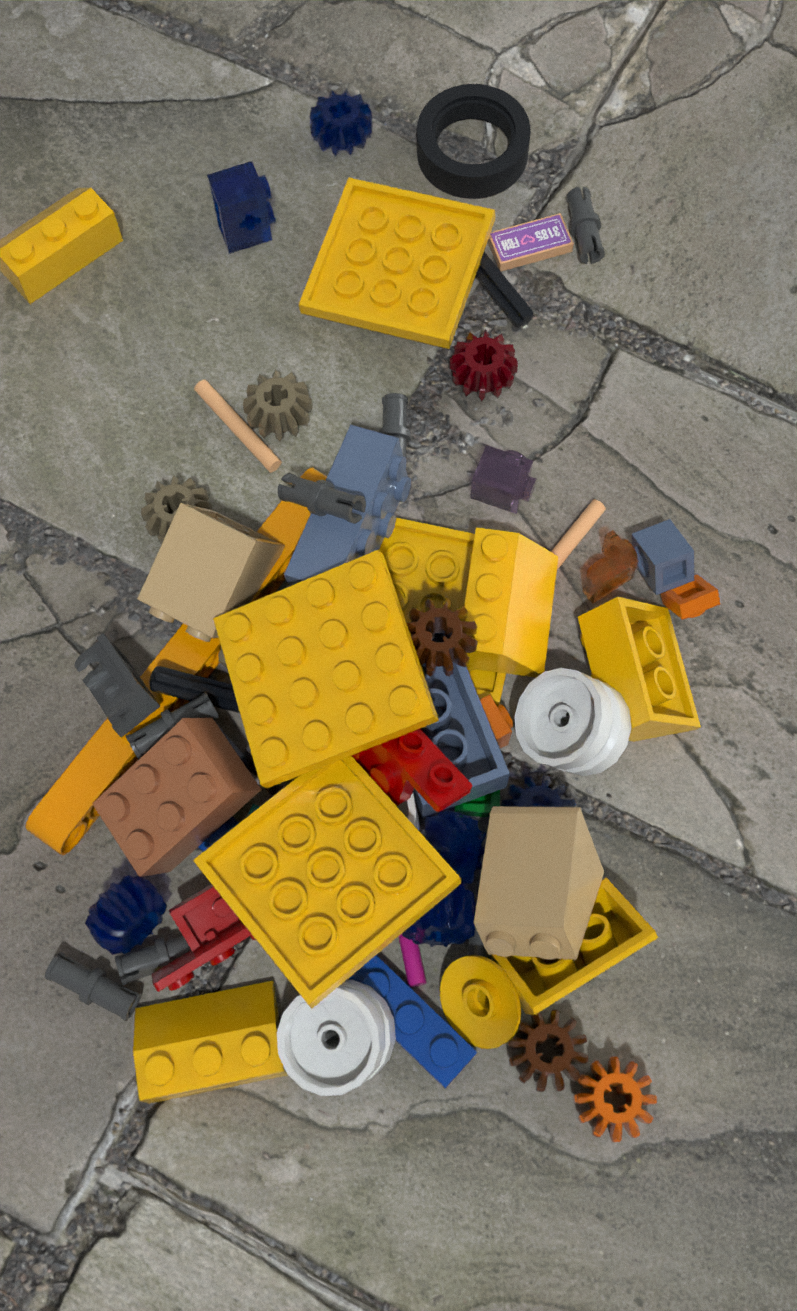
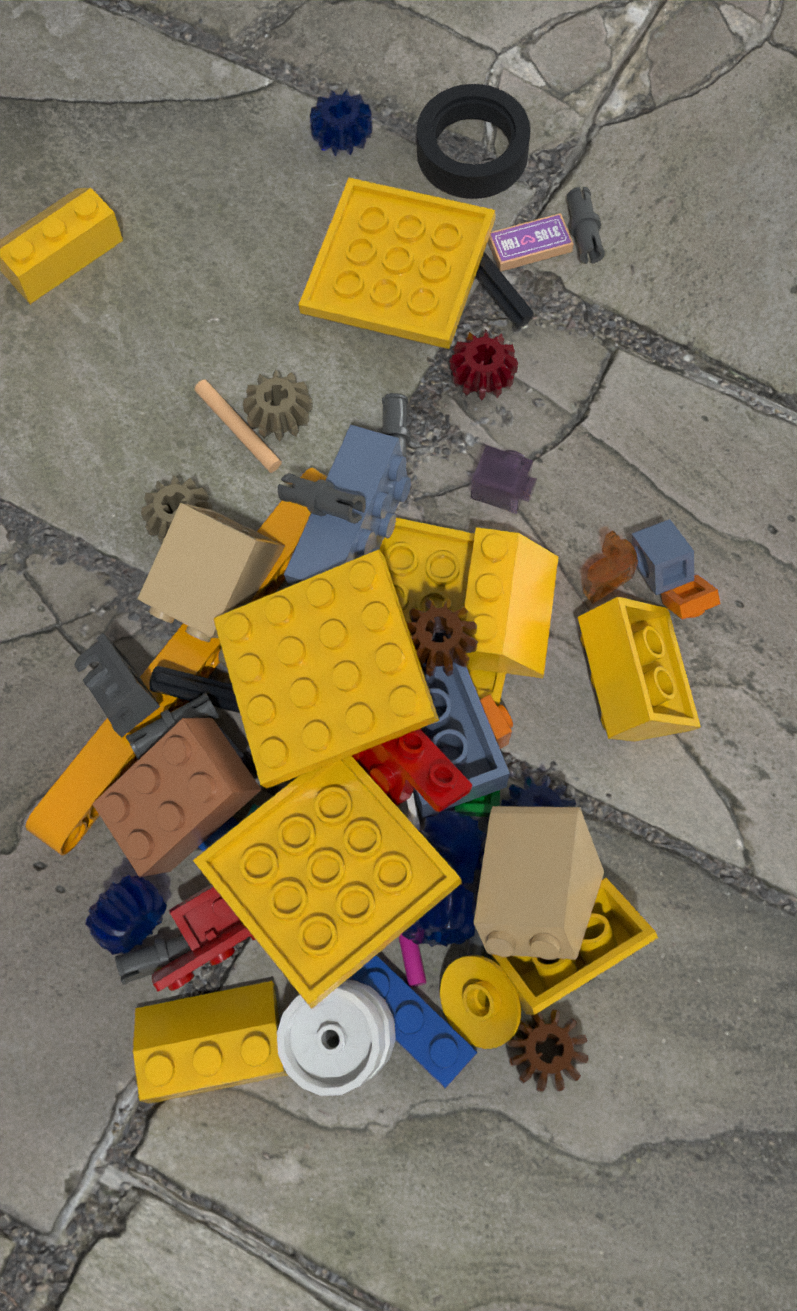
dark grey pin [45,952,141,1021] -> none
clear blue brick [207,161,275,254] -> none
white wheel [514,668,632,776] -> none
light nougat bar [551,499,606,570] -> none
orange gear [573,1056,657,1142] -> none

